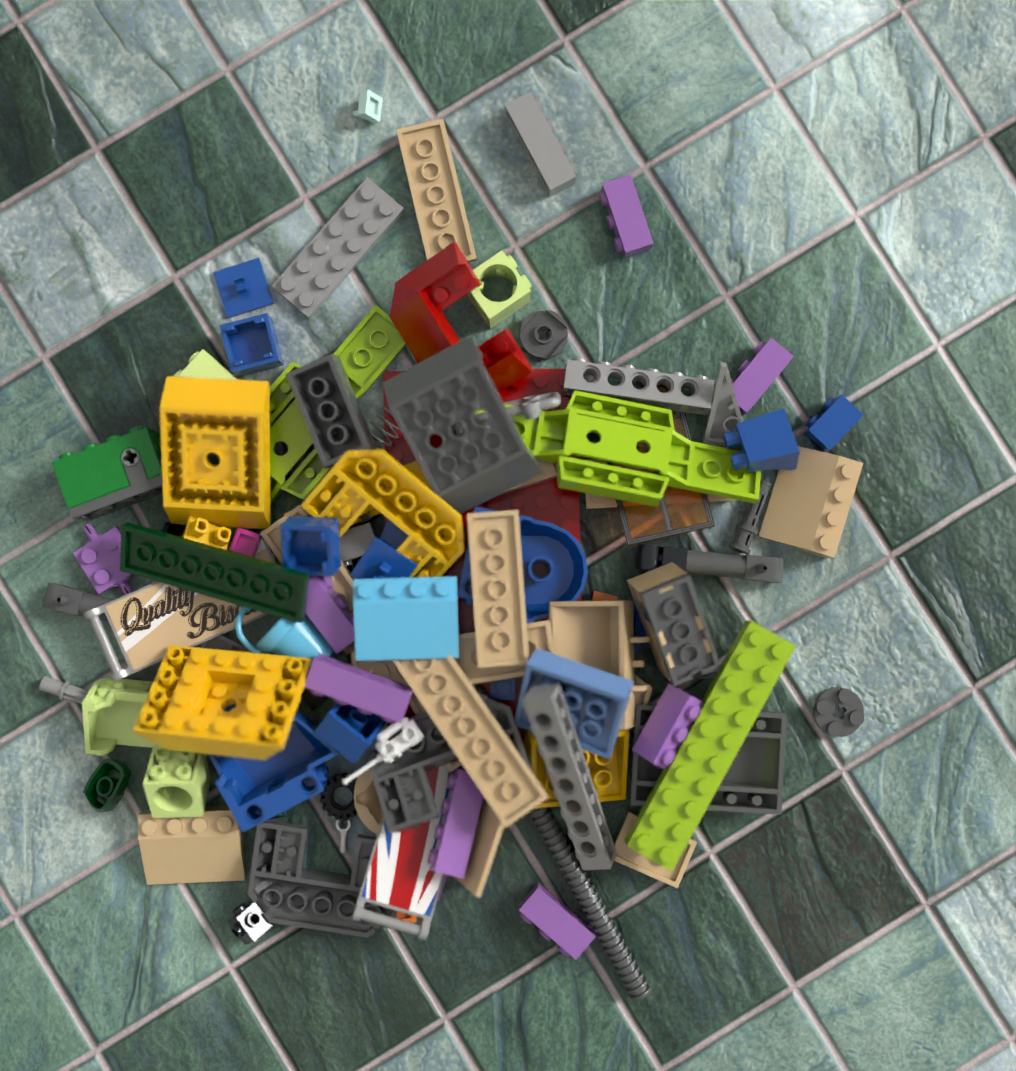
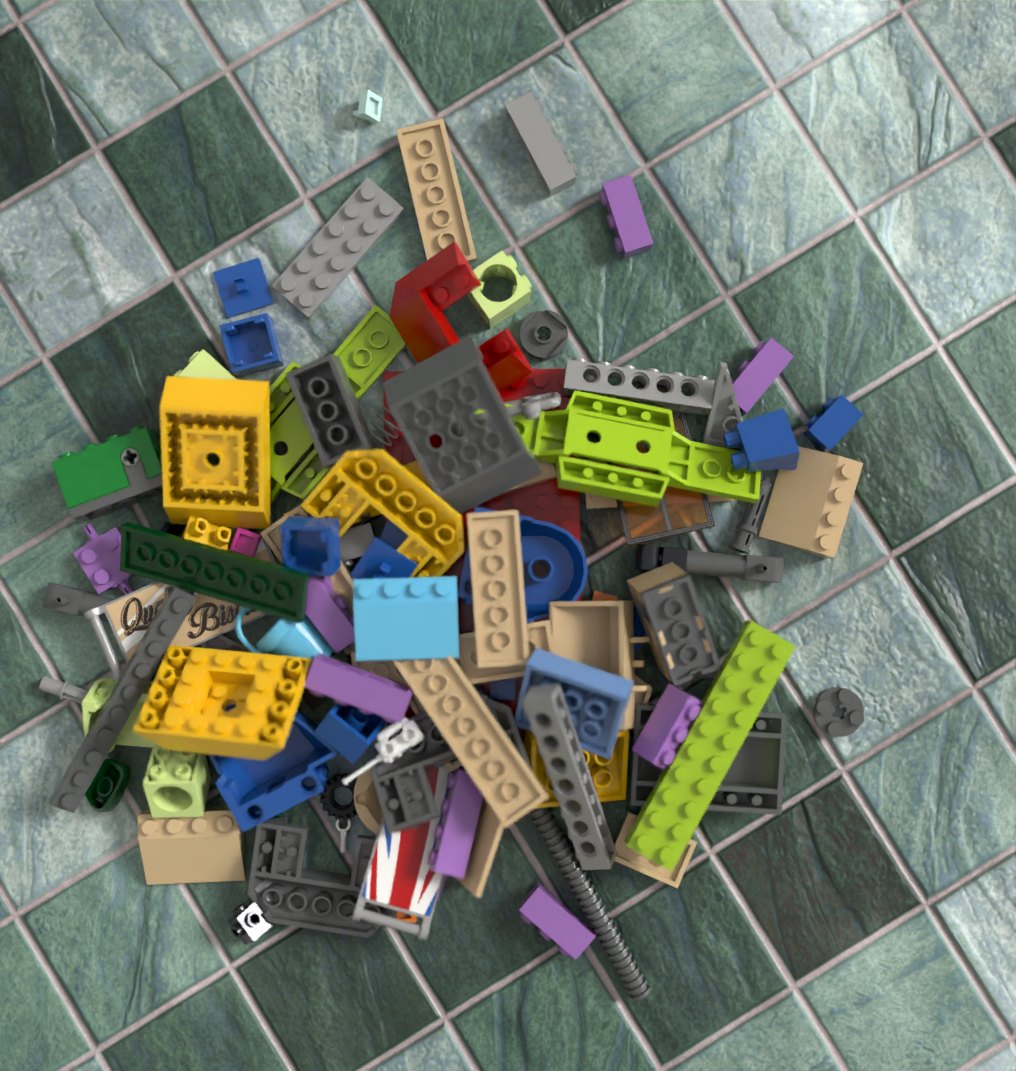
none -> dark grey plate [49,585,197,813]

